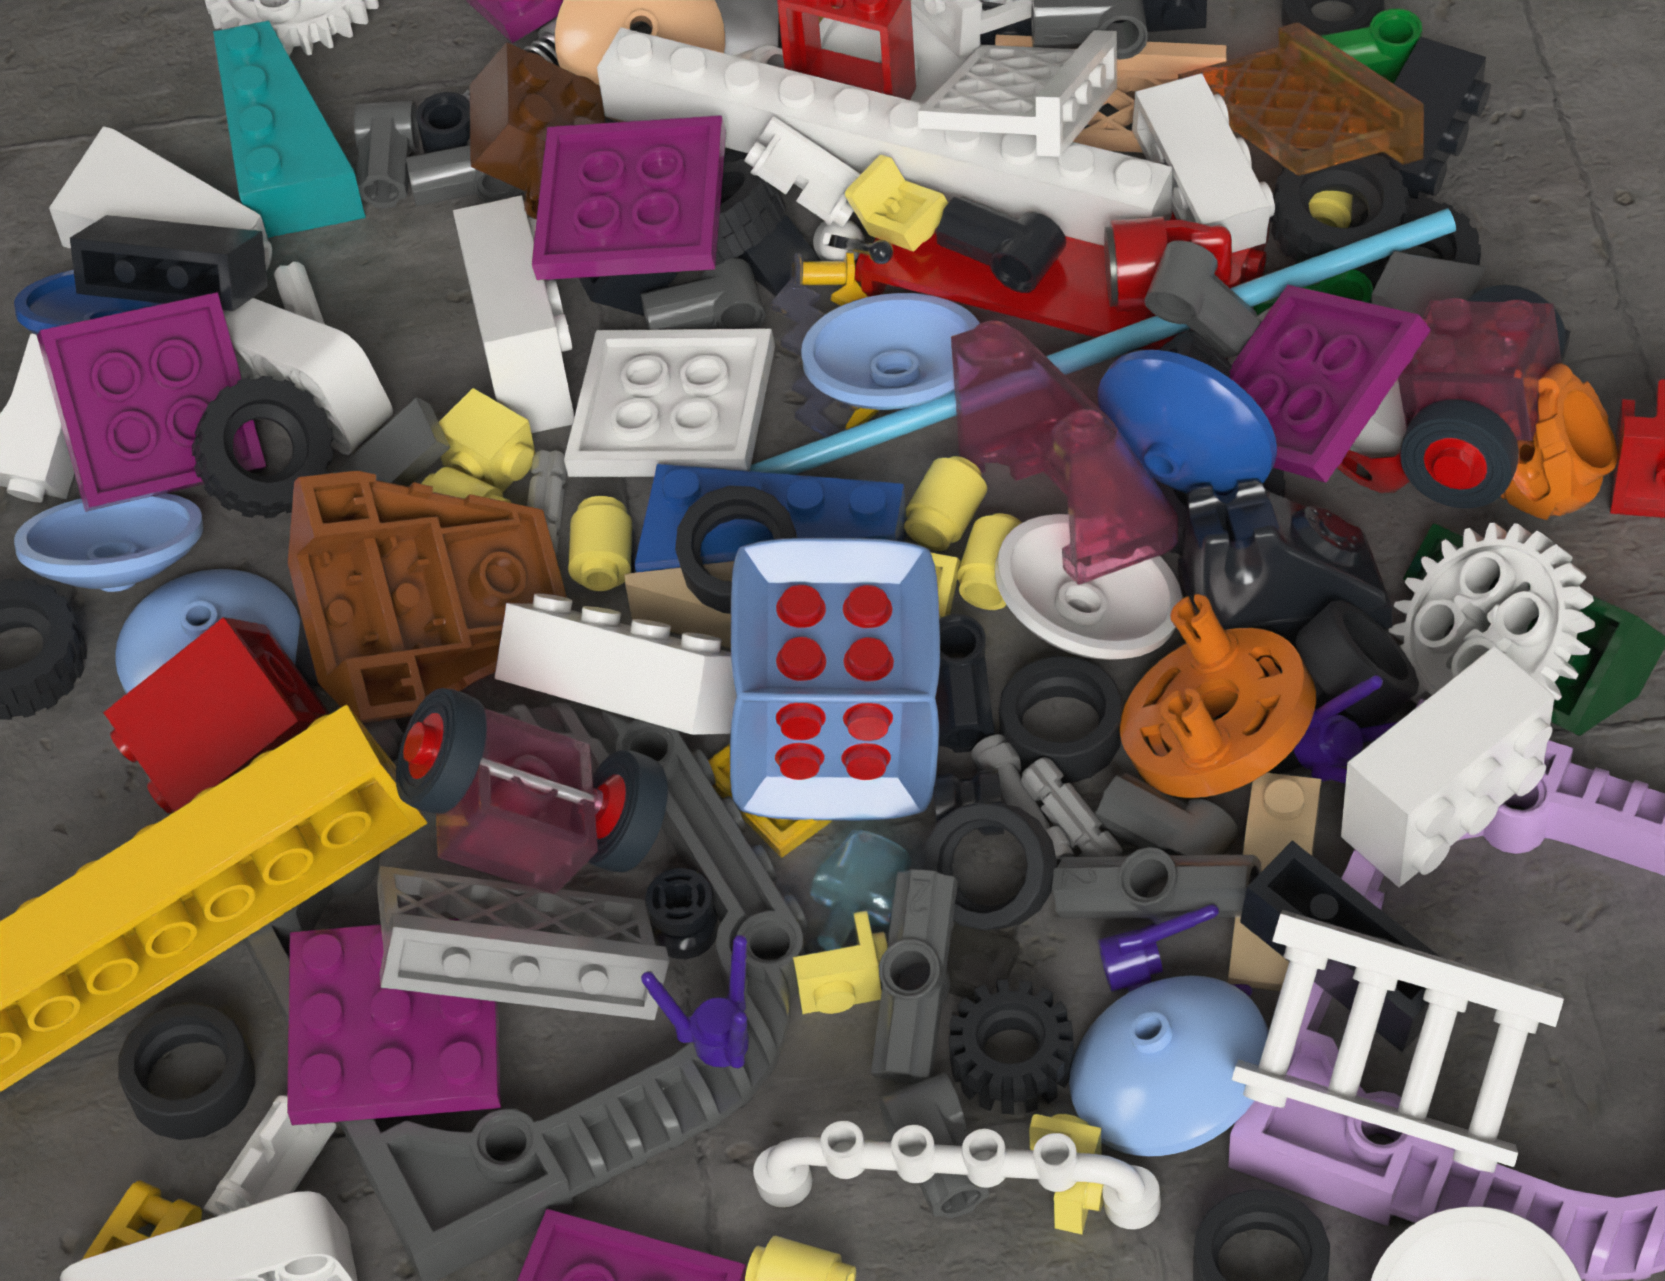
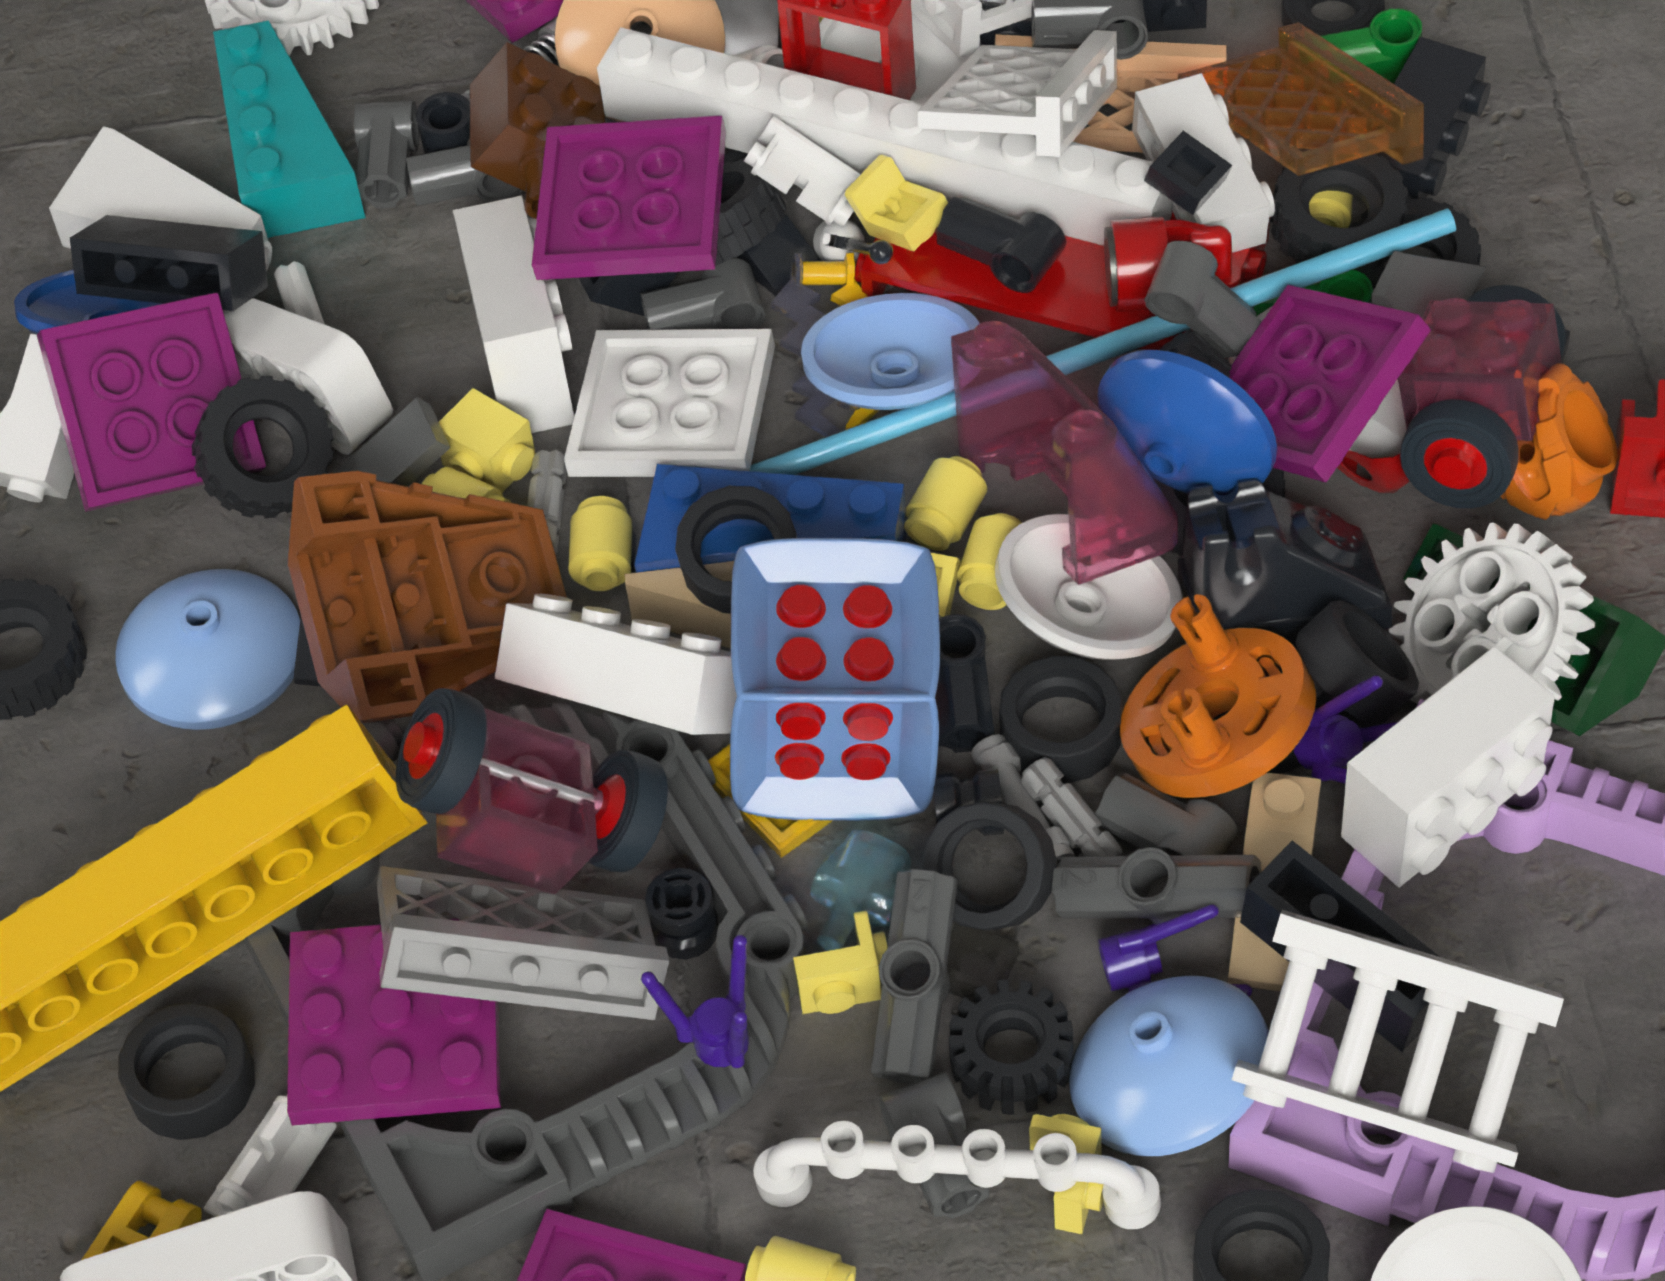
light blue dish [14,493,204,592] -> none
red slope [103,617,330,814] -> none
none -> black plate [1144,130,1232,215]

